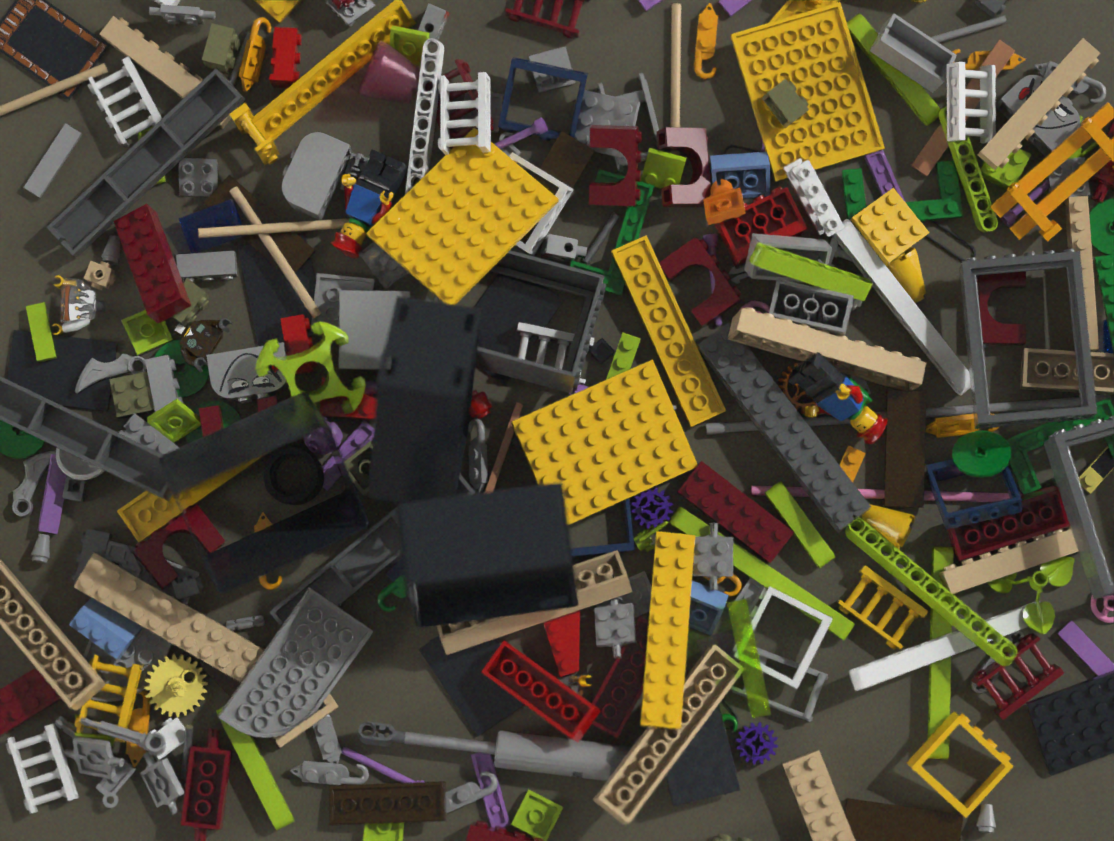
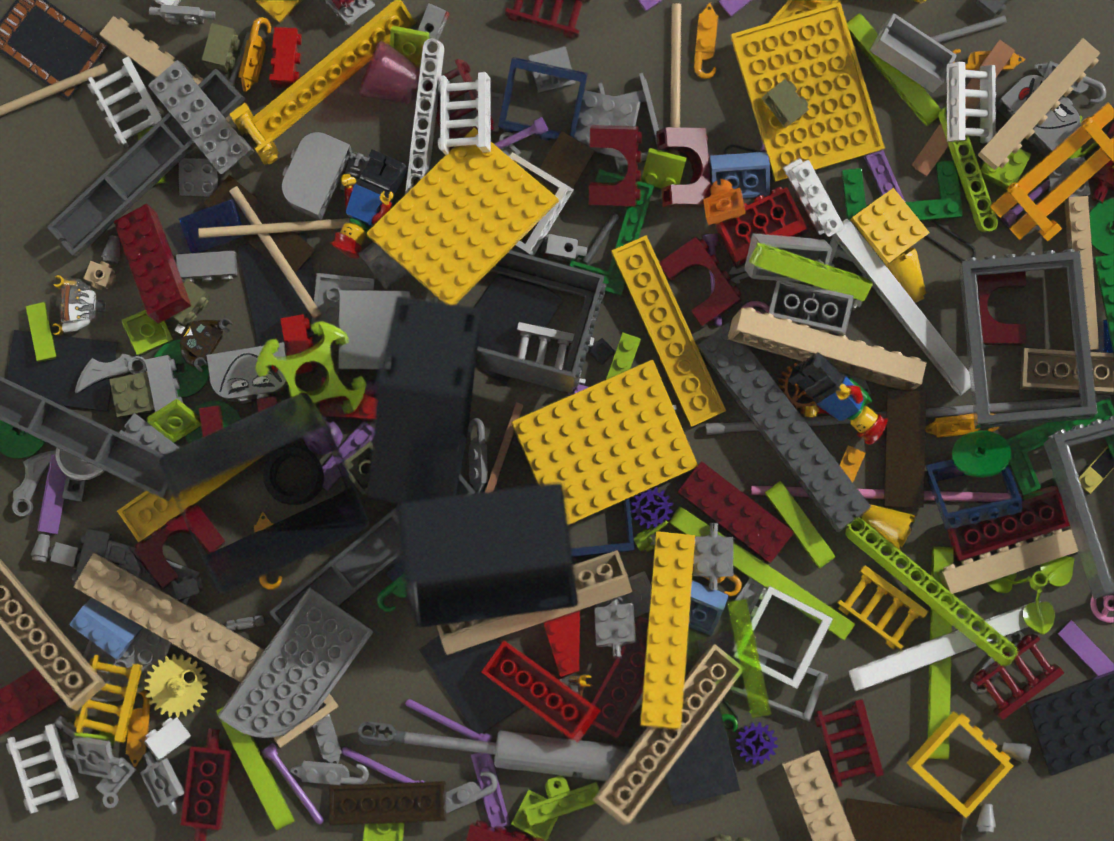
light grey tile [24,123,83,198] -> none
light grey piece [80,718,166,756] -> none
flat silver bar [181,725,193,780] -> none
red head [469,390,492,419] -> none
none -> light grey brick [49,542,81,567]
none -> light grey bracket [148,60,254,174]
none -> medium lavender piece [261,743,323,824]
none -> medium lavender piece [406,699,493,742]
none -> lime plate [523,775,599,827]
none -> dark red fence [814,699,884,787]
none -> light grey cone [1002,742,1031,763]

